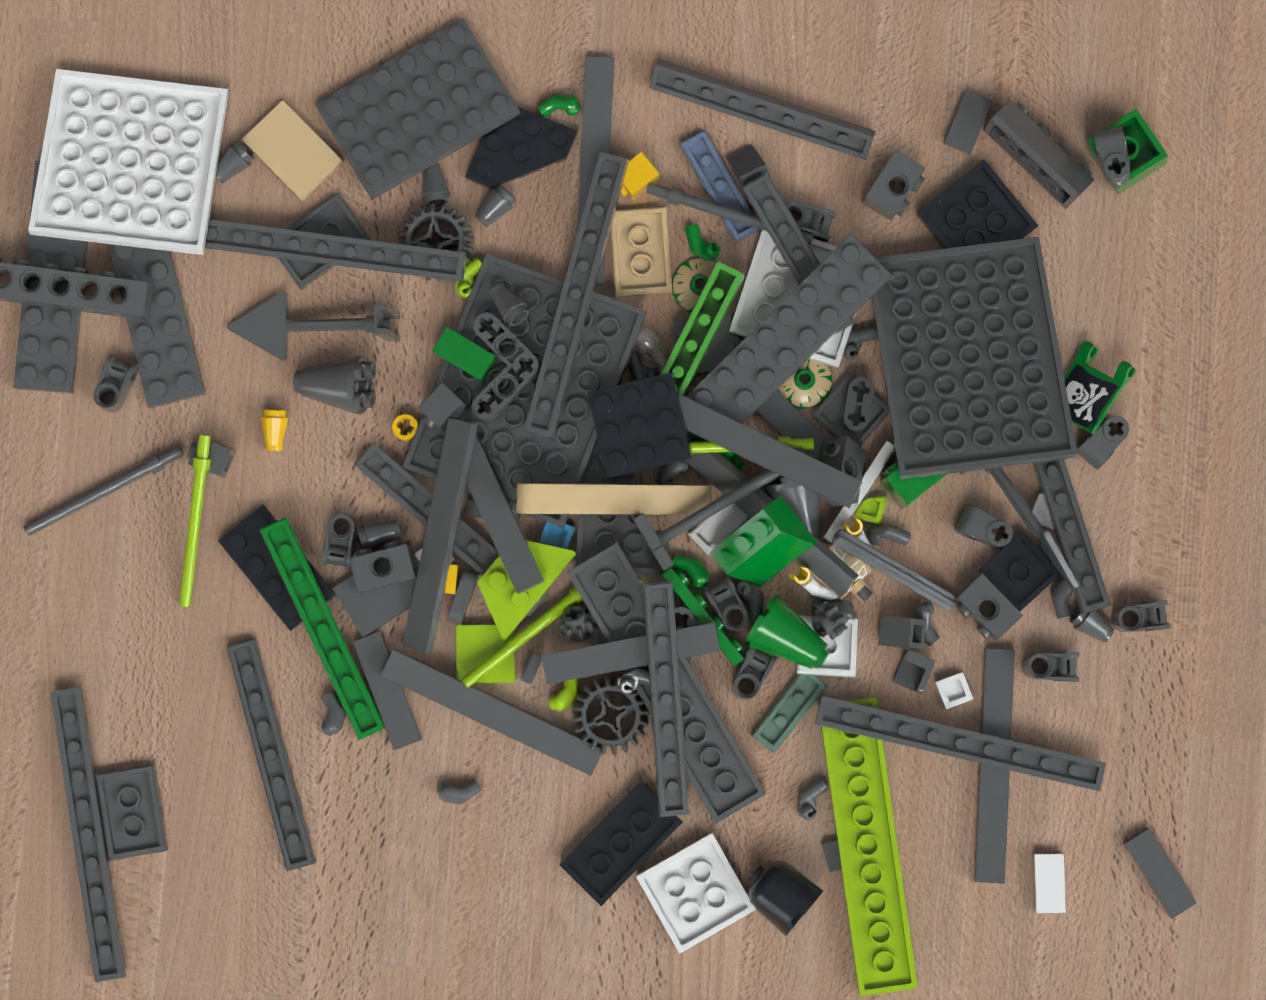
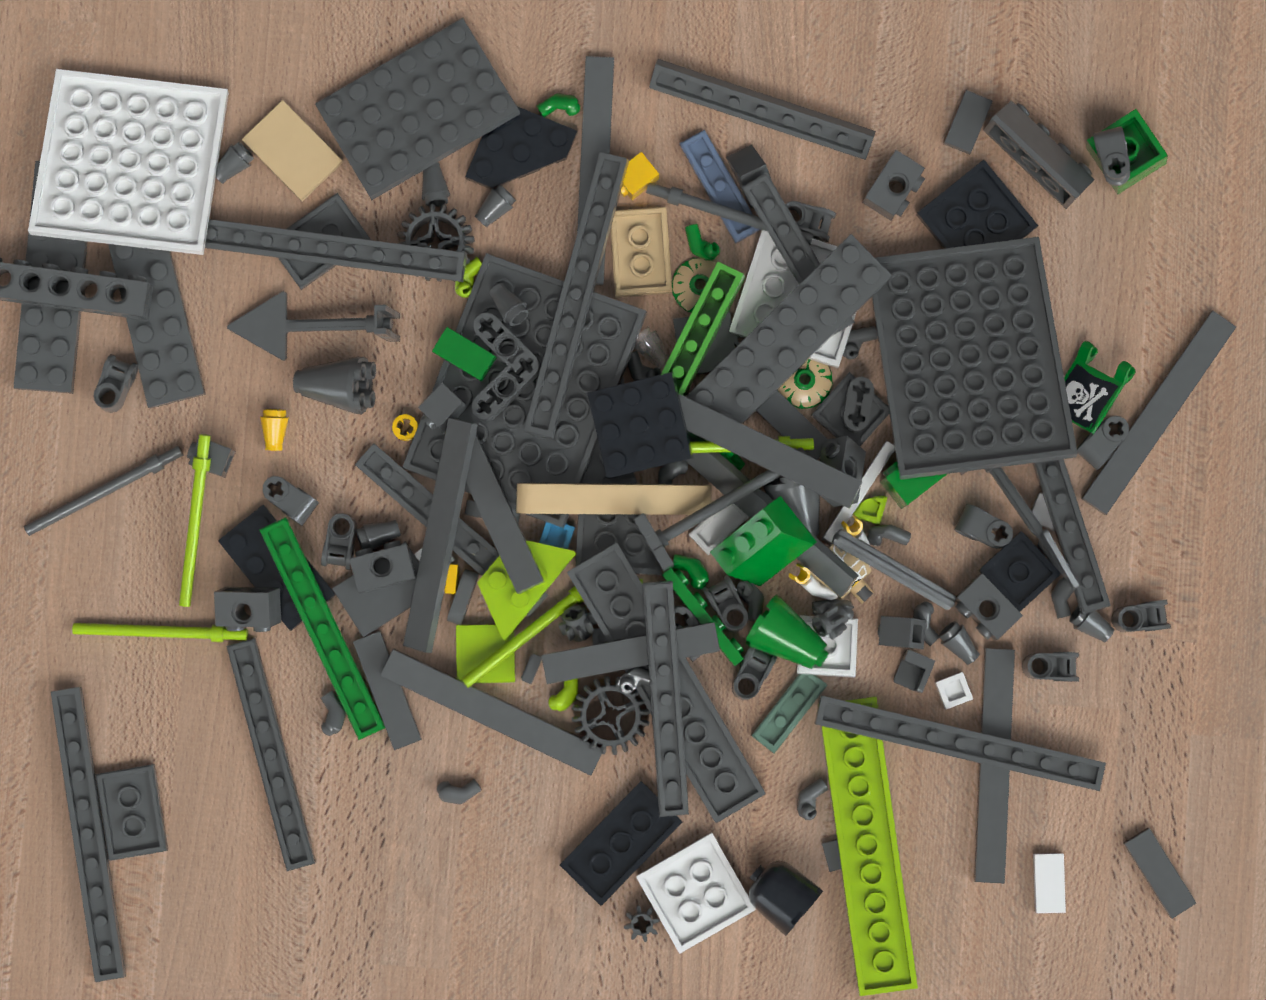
none -> lime bar [72,623,248,642]
none -> dark grey brick [214,587,281,632]
none -> dark grey piece [262,476,319,526]
none -> dark grey gear [624,905,660,942]
none -> dark grey cone [938,621,980,665]
none -> dark grey tile [1081,311,1236,515]

